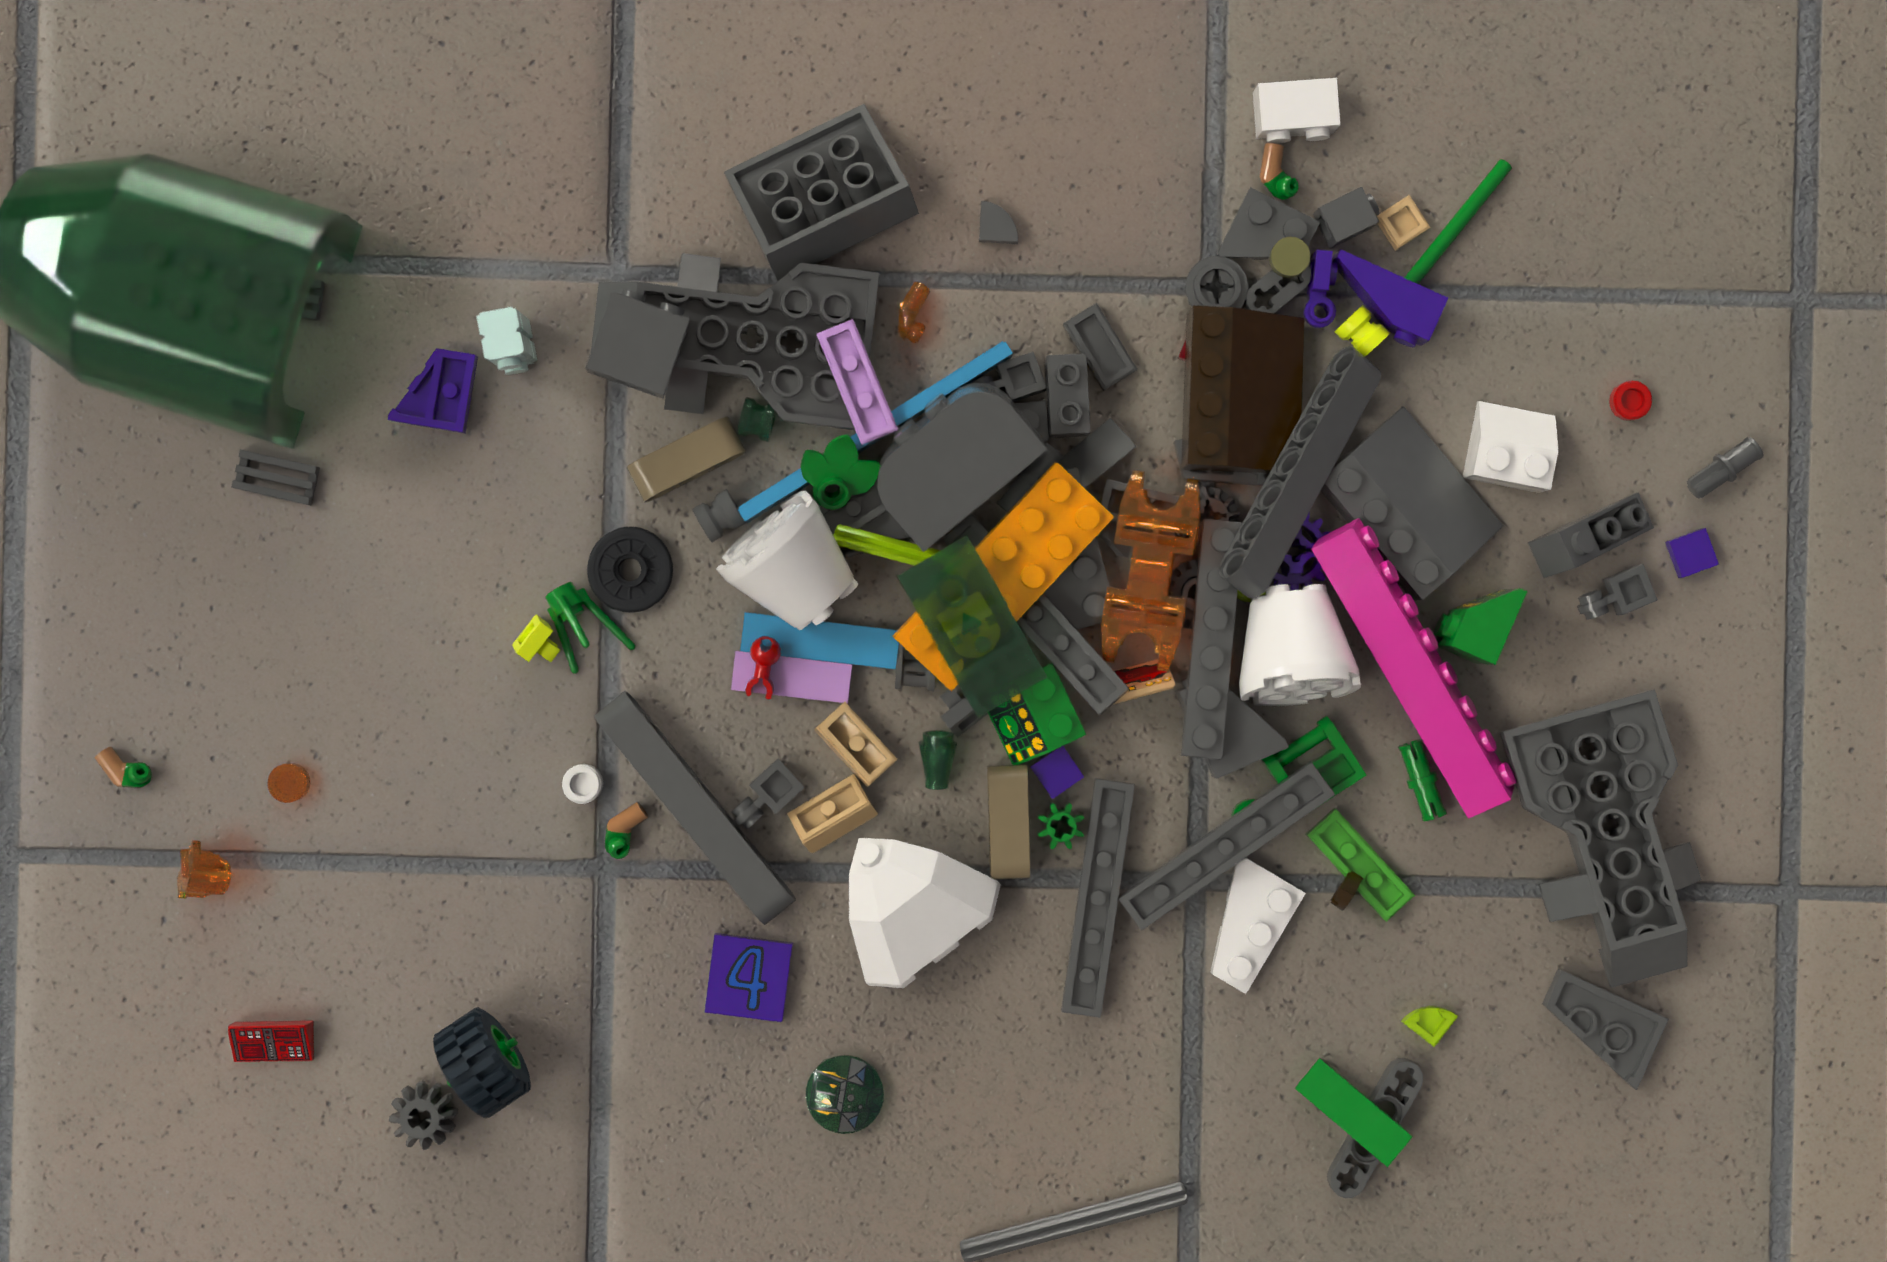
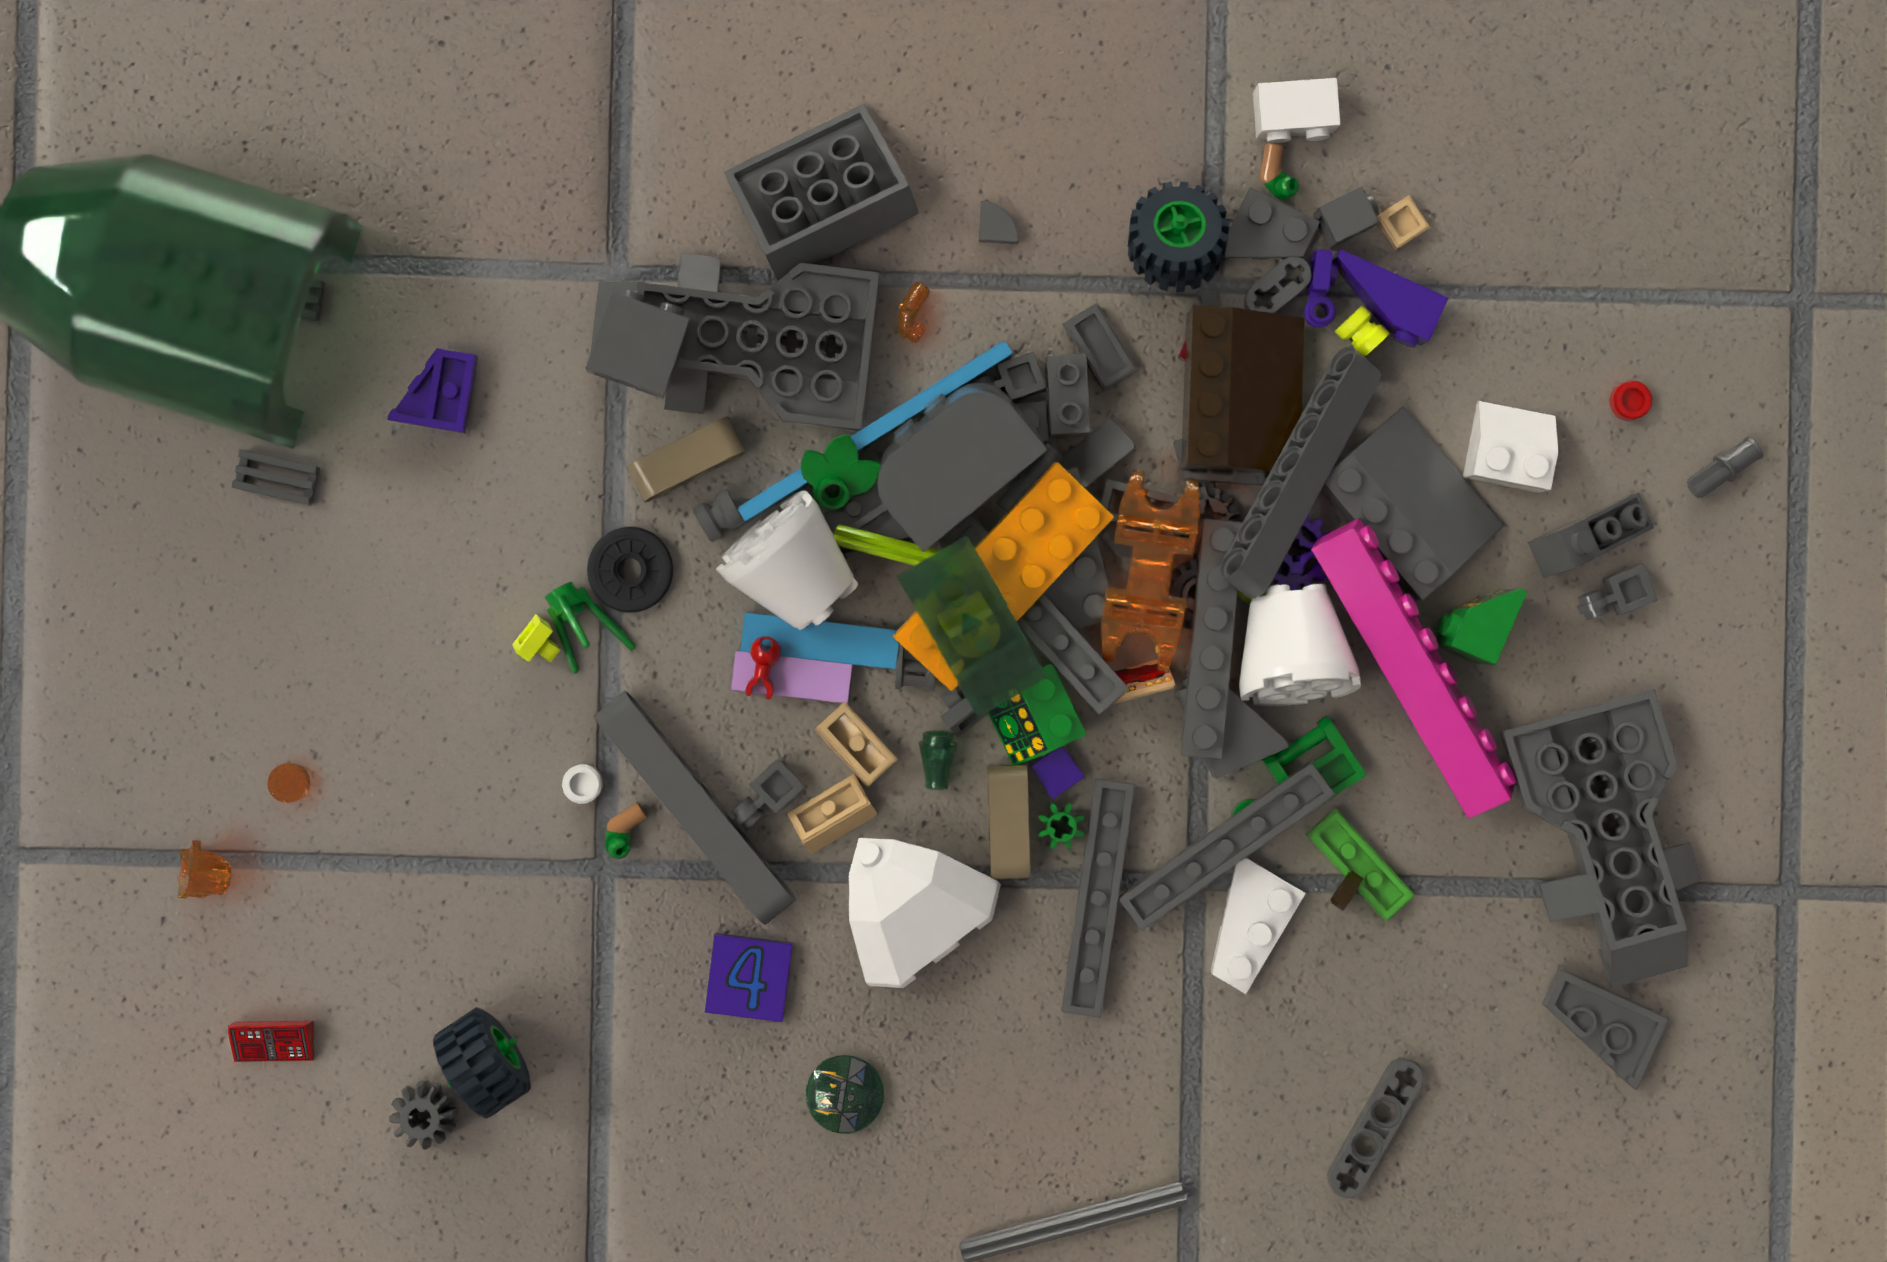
arm [94,747,152,788] -> none
light aqua brick [476,307,537,375] -> none
clear green wheel [738,397,776,442] -> none
lavender tile [816,319,898,445] -> none
dark grey gear [1185,256,1248,308] -> none
olive tile [1269,237,1310,278] -> none
green tile [1295,1058,1413,1167] -> none
green pin [1398,739,1447,821] -> none
lime tile [1401,1006,1458,1047] -> none
green bar [1404,159,1512,284] -> none
dark purple tile [1665,528,1719,578] -> none
none -> black wheel [1127,181,1229,292]

